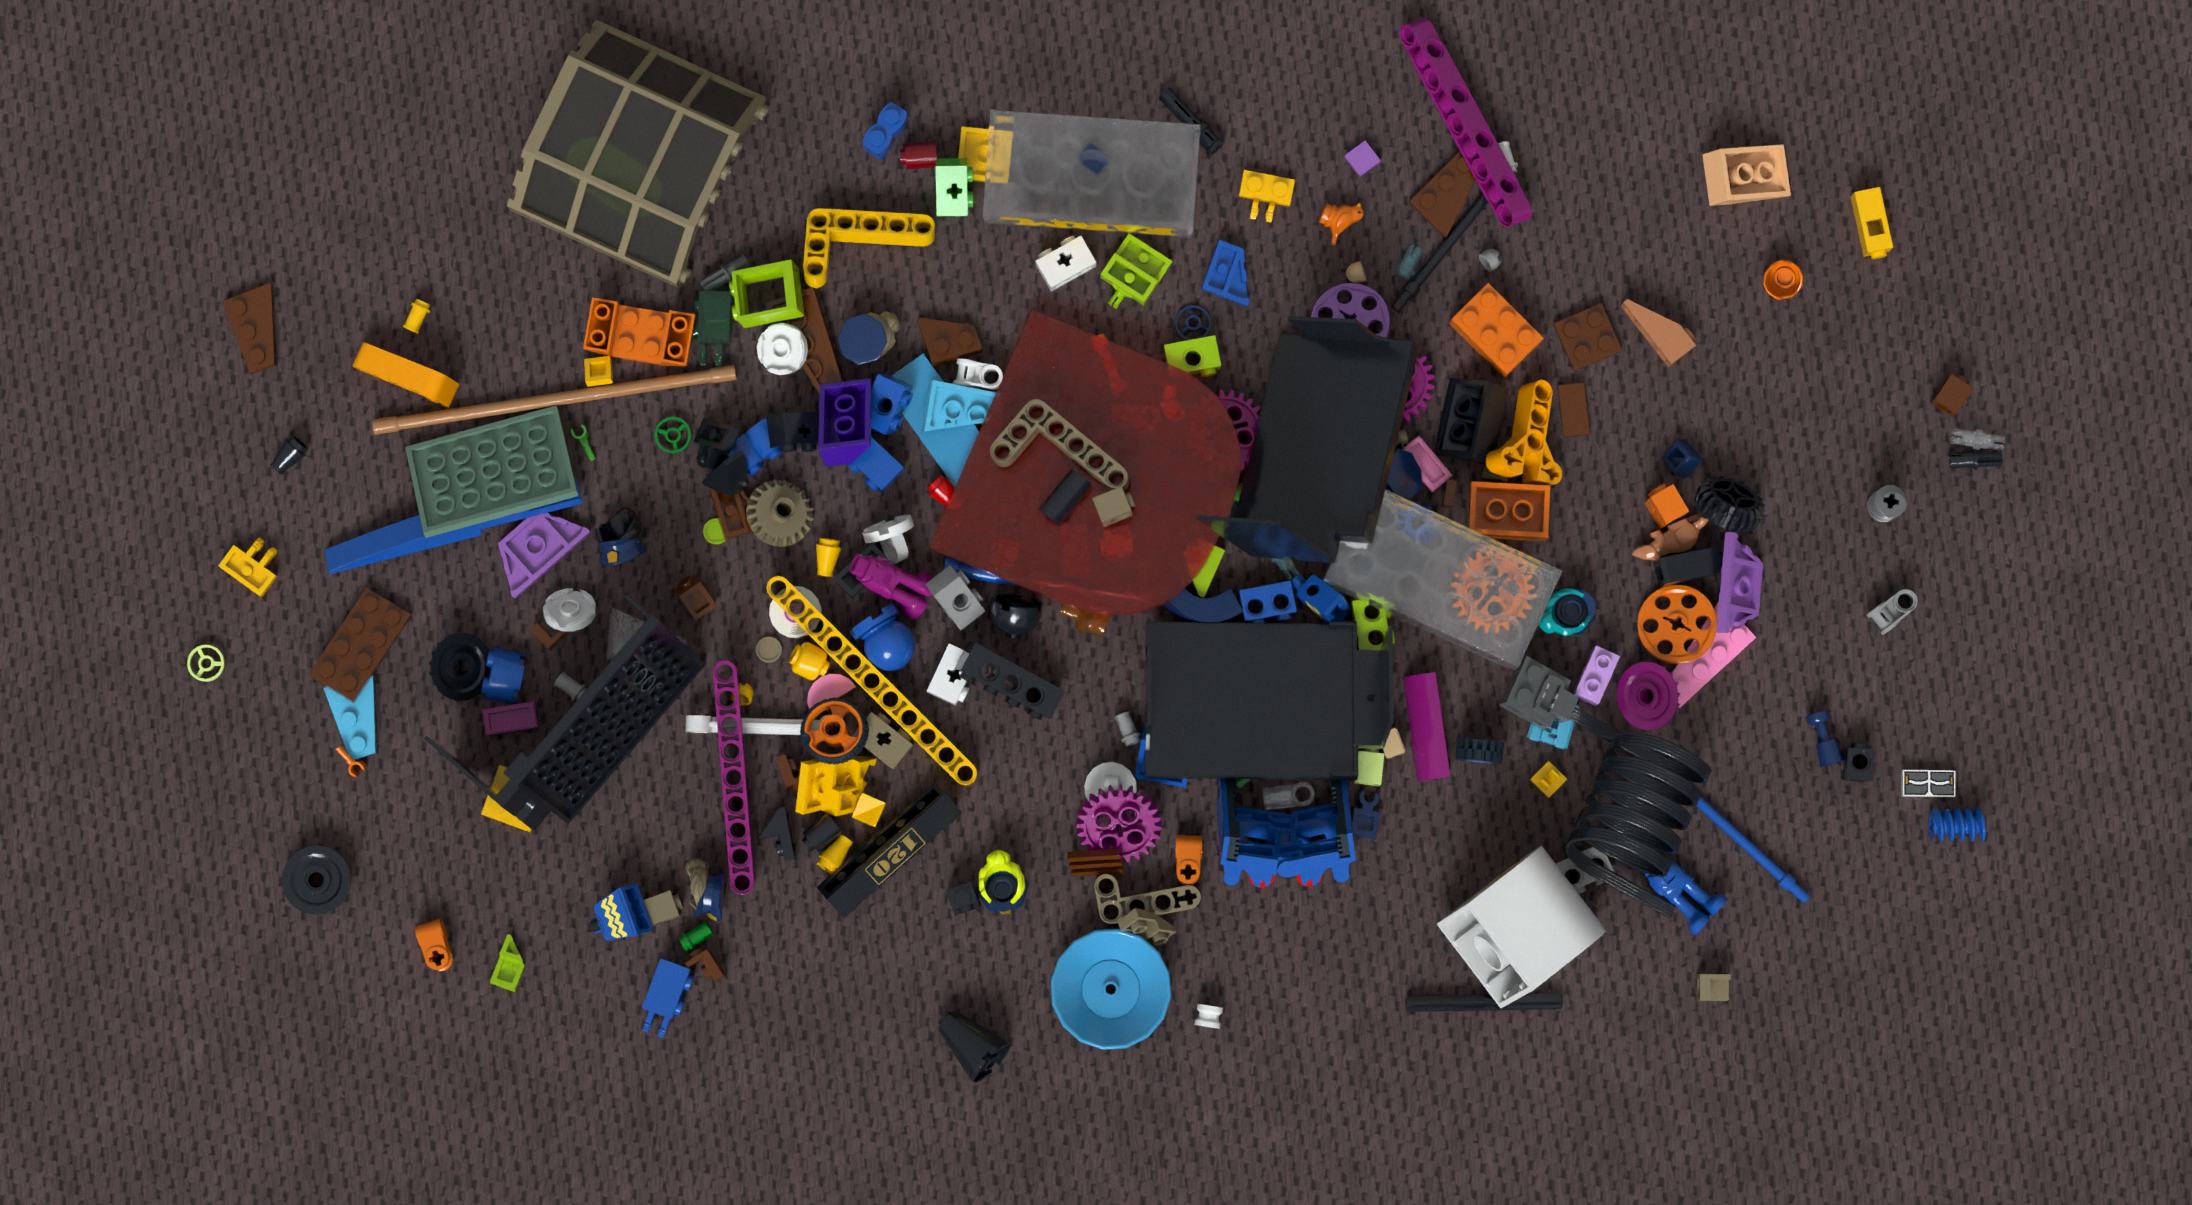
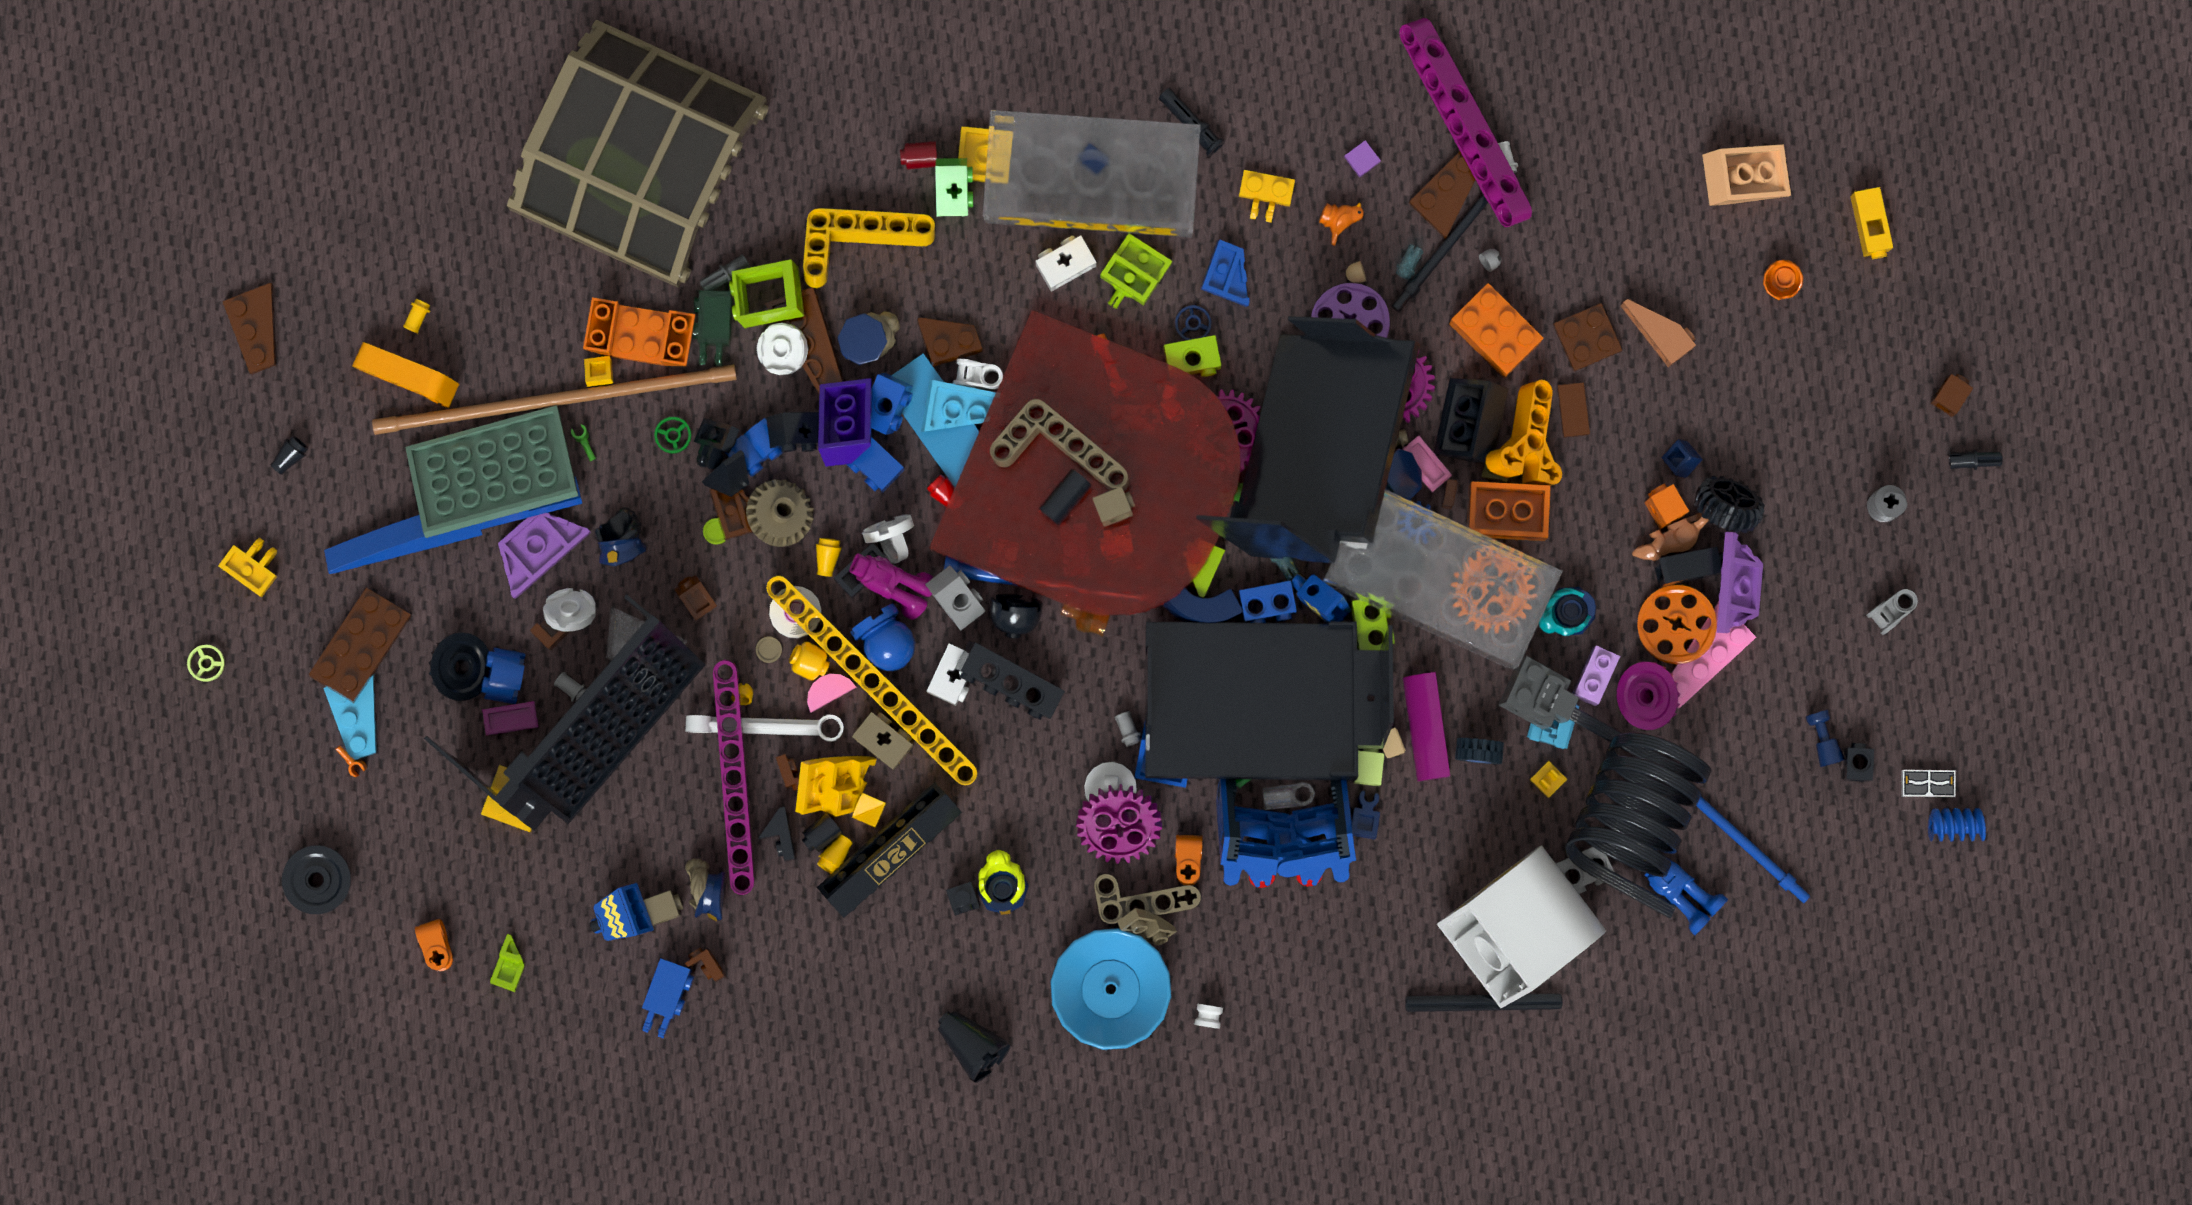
green pin [678,921,713,952] -> none
orange wheel [800,697,869,765] -> none
blue brick [863,102,908,160] -> none
reddish brown tile [1067,849,1124,877] -> none
dark tan panel [1697,974,1731,1001] -> none
clear pin [1950,427,2005,452] -> none

